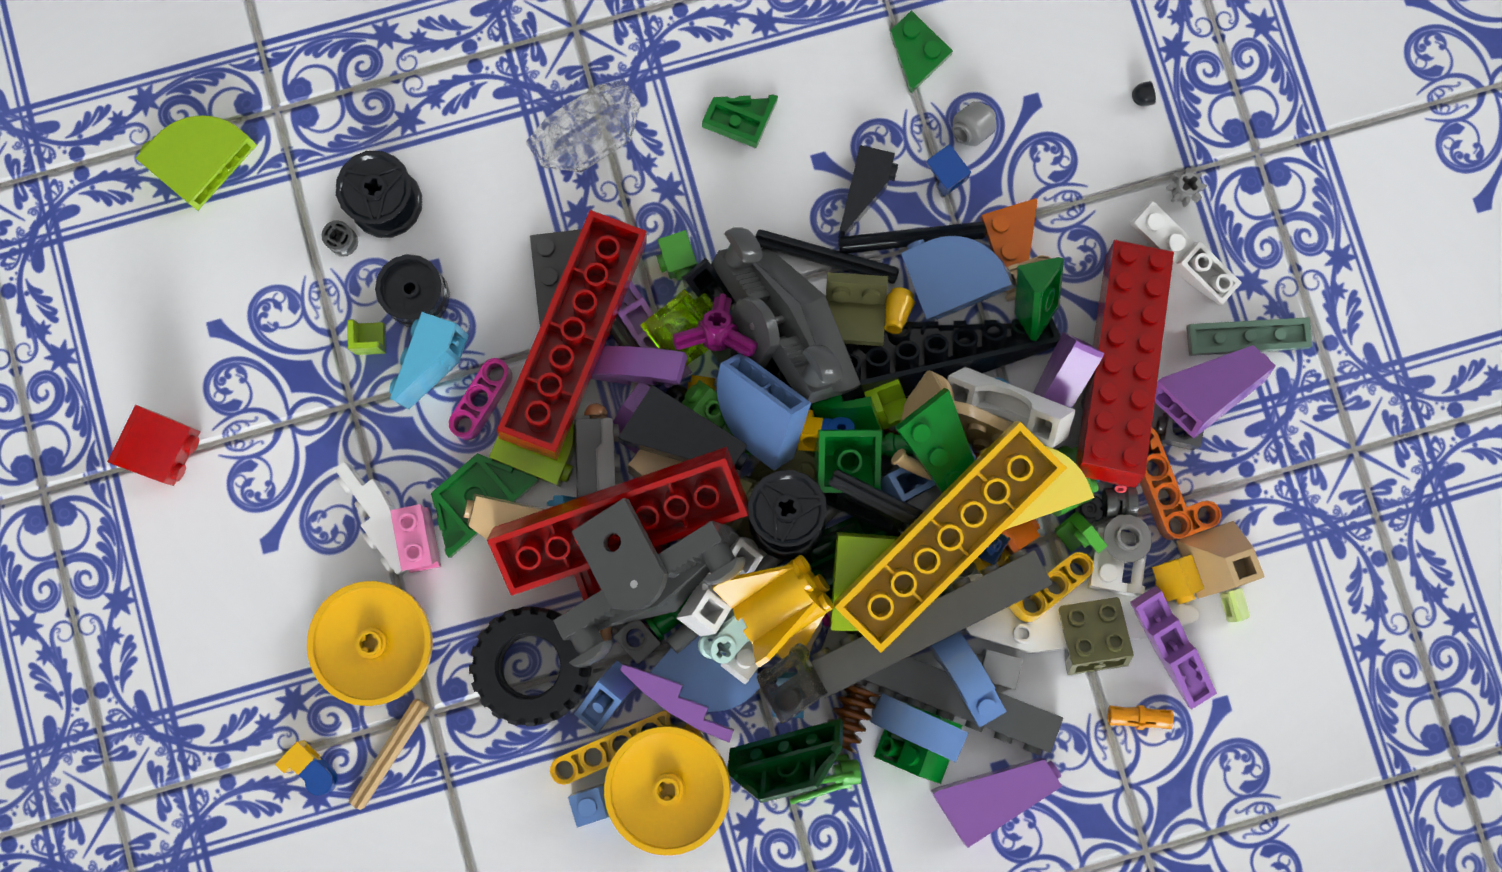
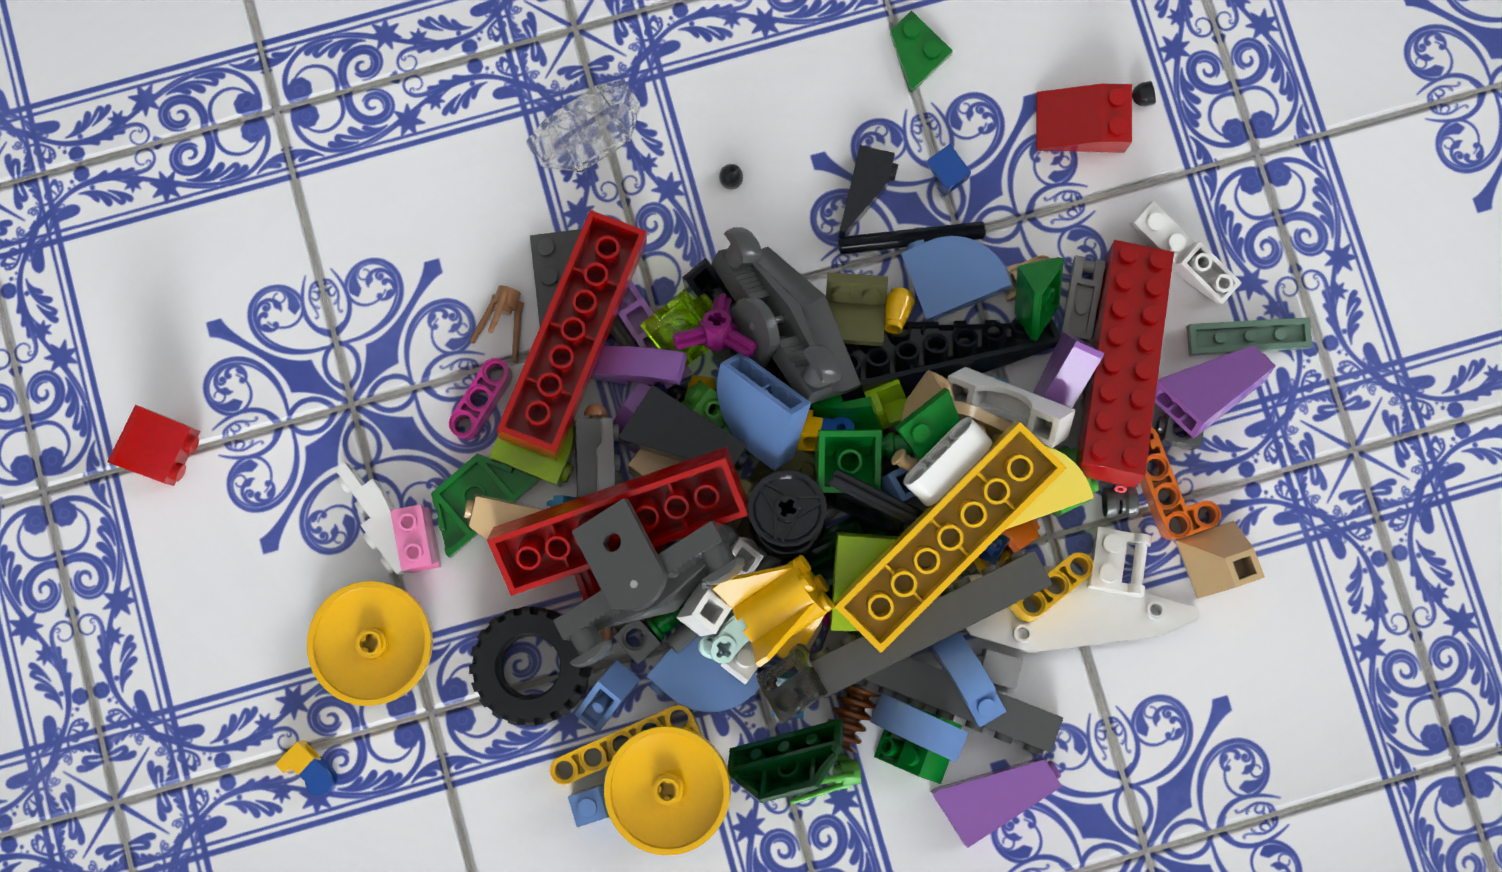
lime brick [136,115,257,211] -> none
dark grey wheel [321,220,358,256] -> none
black piece [336,151,422,238] -> none
lime panel [347,319,386,355] -> none
tan axle [349,699,429,810] -> none
black wheel [375,254,450,327] -> none
medium azure slope [389,312,469,409] -> none
medium lavender slope [620,664,734,743] -> none
bright green brick [656,230,697,280] -> none
green wing [702,94,778,148] -> none
black axle [755,229,899,284] -> none
light grey head [952,102,997,146] -> none
orange wing [980,198,1037,267] -> none
bright green bracket [1054,511,1107,553] -> none
olive bracket [1058,597,1134,675] -> none
black plate [1074,496,1104,524] -> none
light grey piece [1103,515,1152,562] -> none
light orange pin [1107,705,1174,730] -> none
medium lavender slope [1130,586,1217,710] -> none
yellow brick [1152,554,1204,605] -> none
light grey gear [1166,167,1207,207] -> none
yellowish green slope [1220,588,1250,622] -> none
none -> medium nougat plant [470,285,524,363]
none -> black hinge [719,164,743,189]
none -> white beam [904,417,992,506]
none -> red slope [1036,83,1132,153]
none -> light grey plate [1060,255,1105,342]

